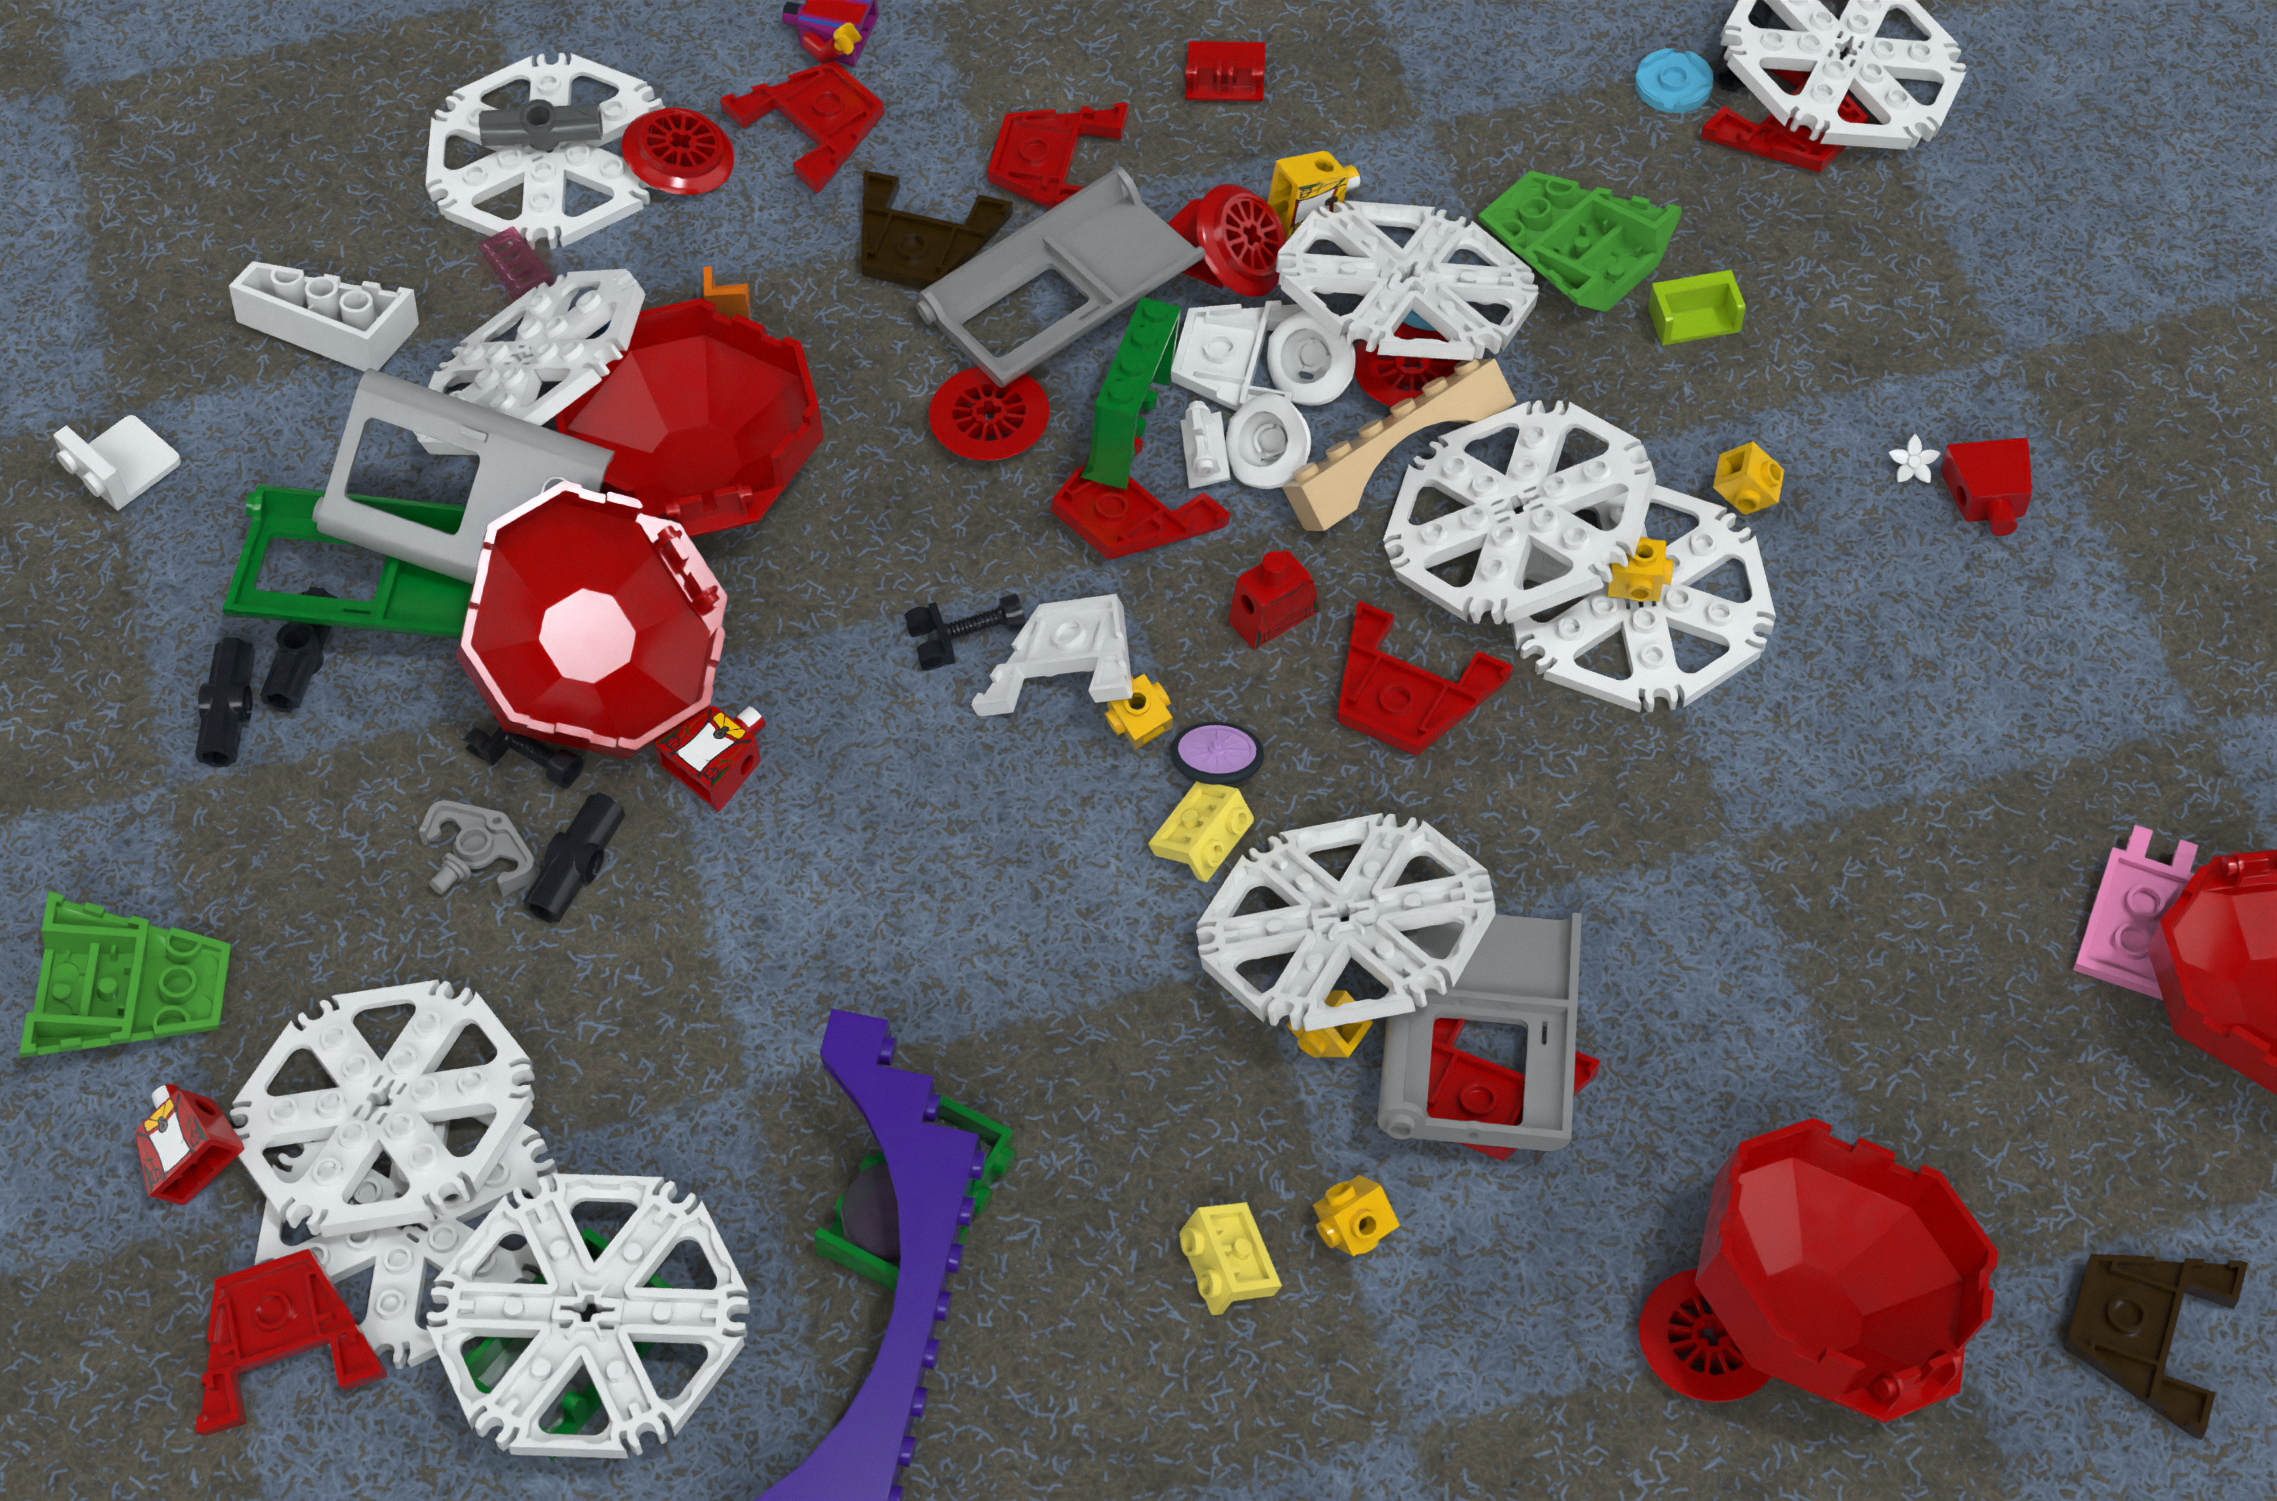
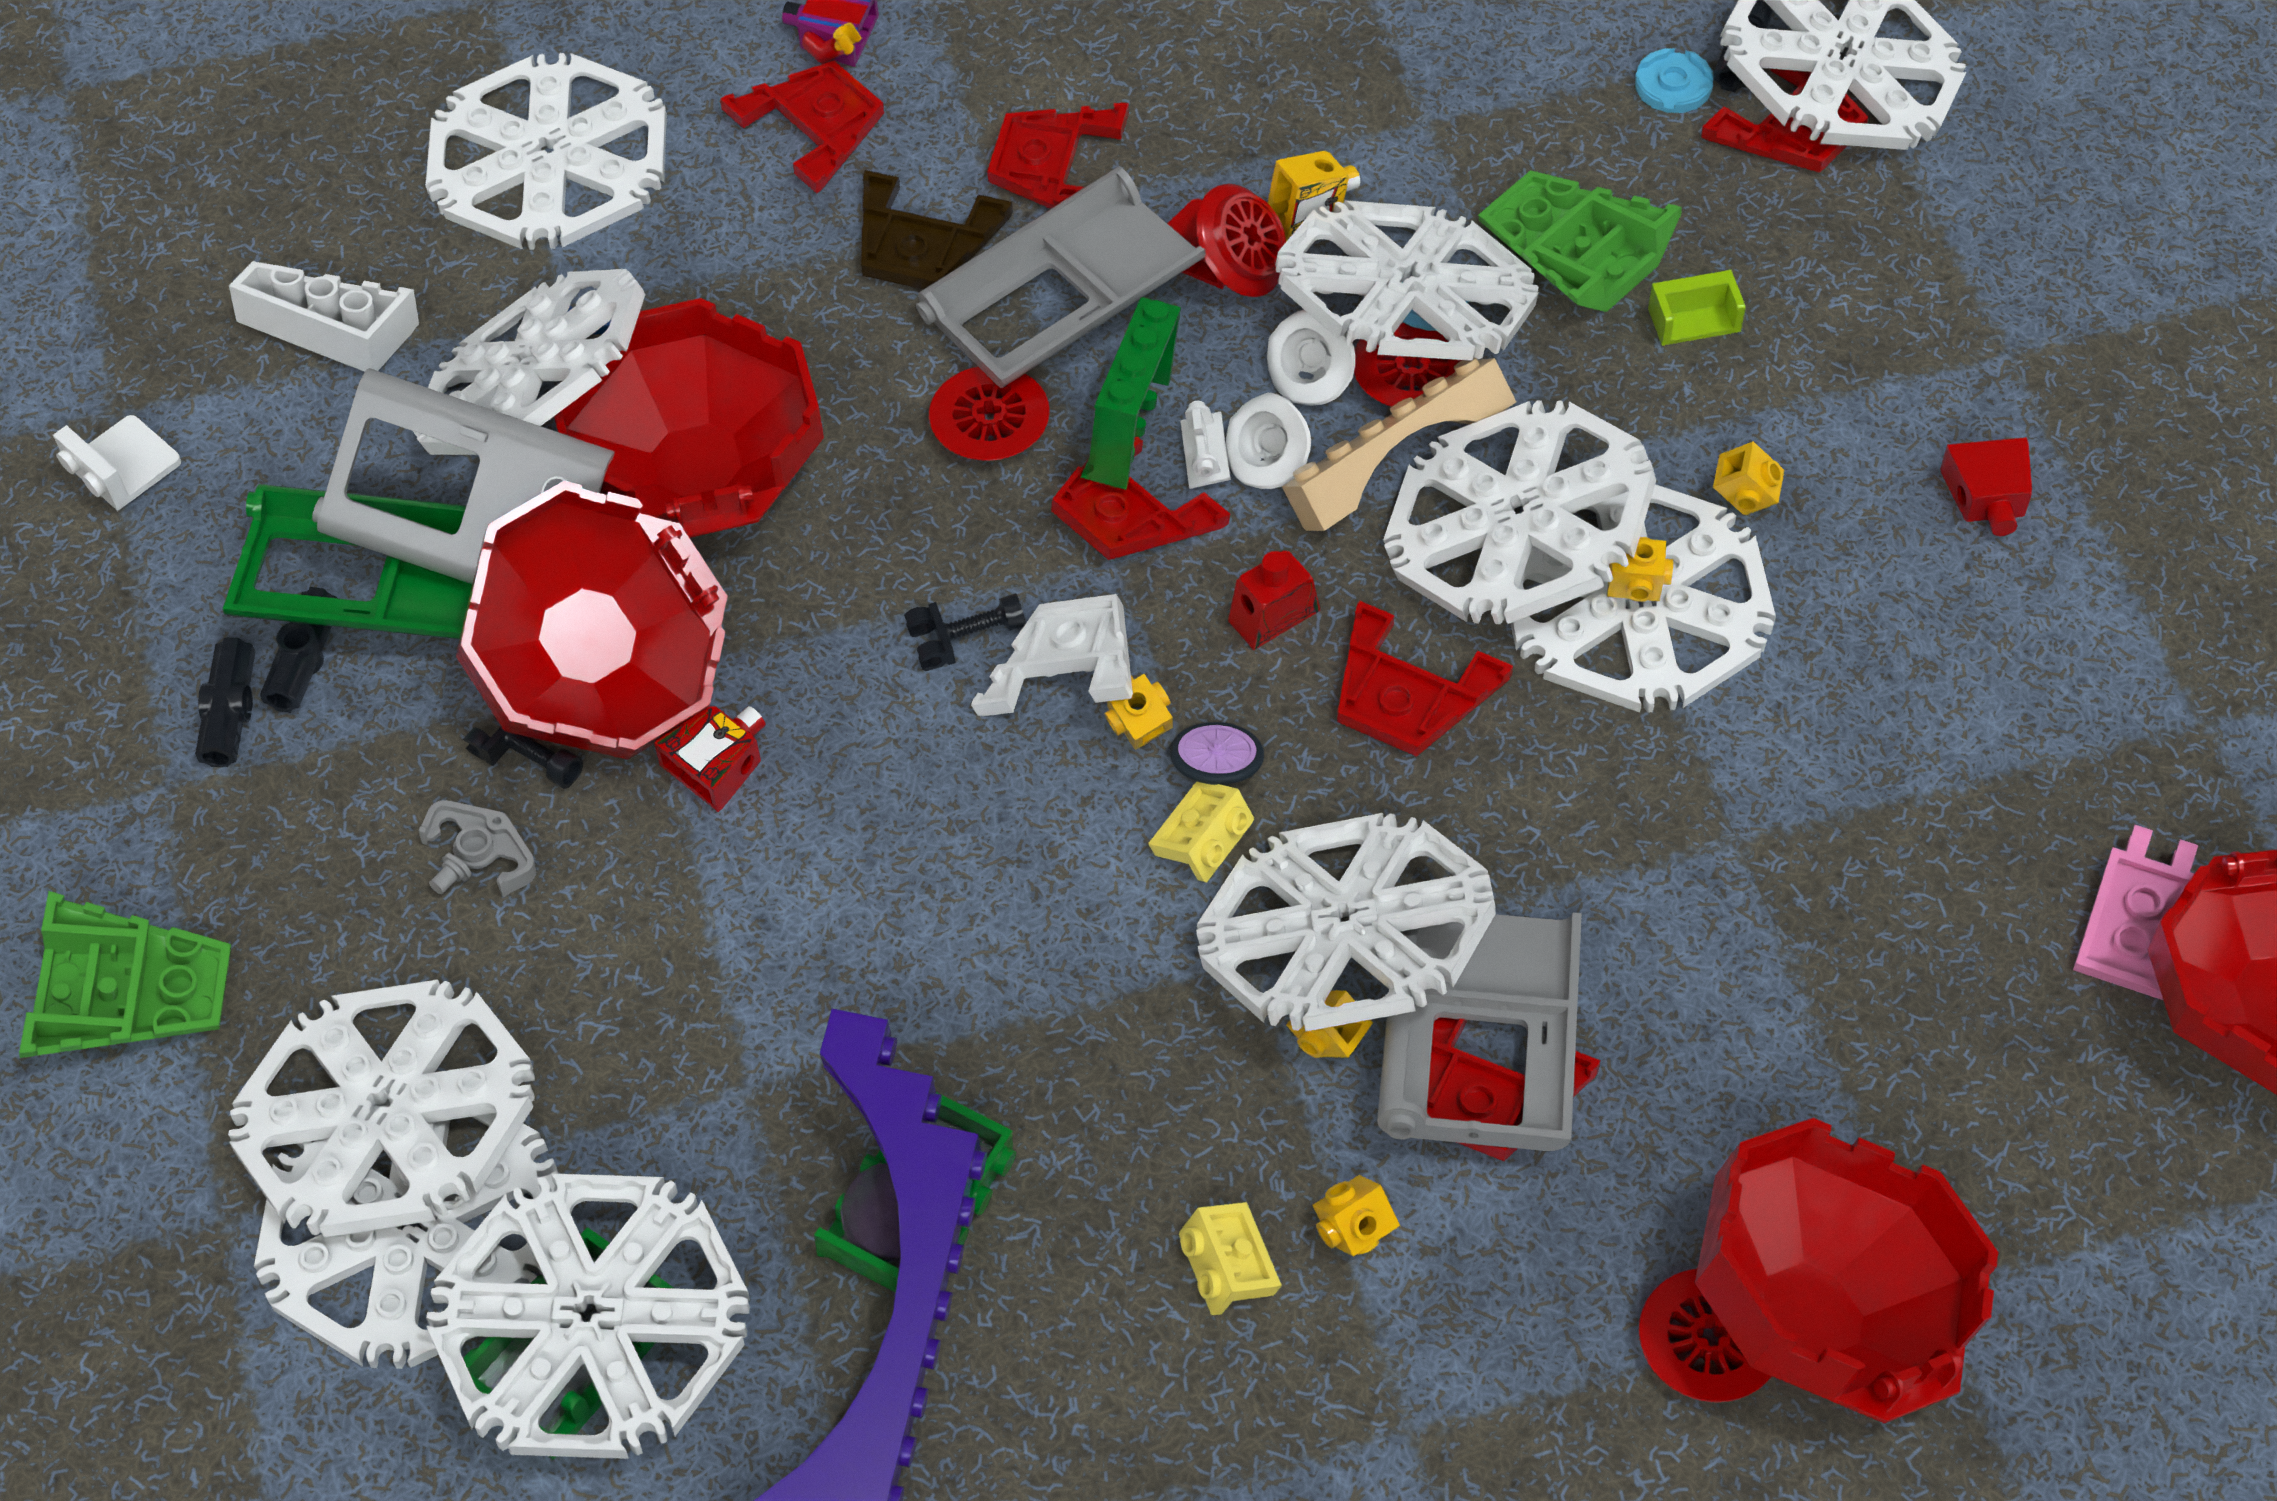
red torso [135,1084,245,1205] -> none
red wing [195,1249,388,1436] -> none
clear pink slope [478,226,554,302] -> none
dark grey piece [479,99,603,151] -> none
black piece [523,792,625,923] -> none
red piece [621,107,734,195] -> none
orange panel [704,266,750,319] -> none
white wing [1171,300,1303,411] -> none
red hinge [1185,41,1266,101] -> none
white plant [1888,434,1940,483] -> none
dark brown wing [2063,1254,2248,1440] -> none

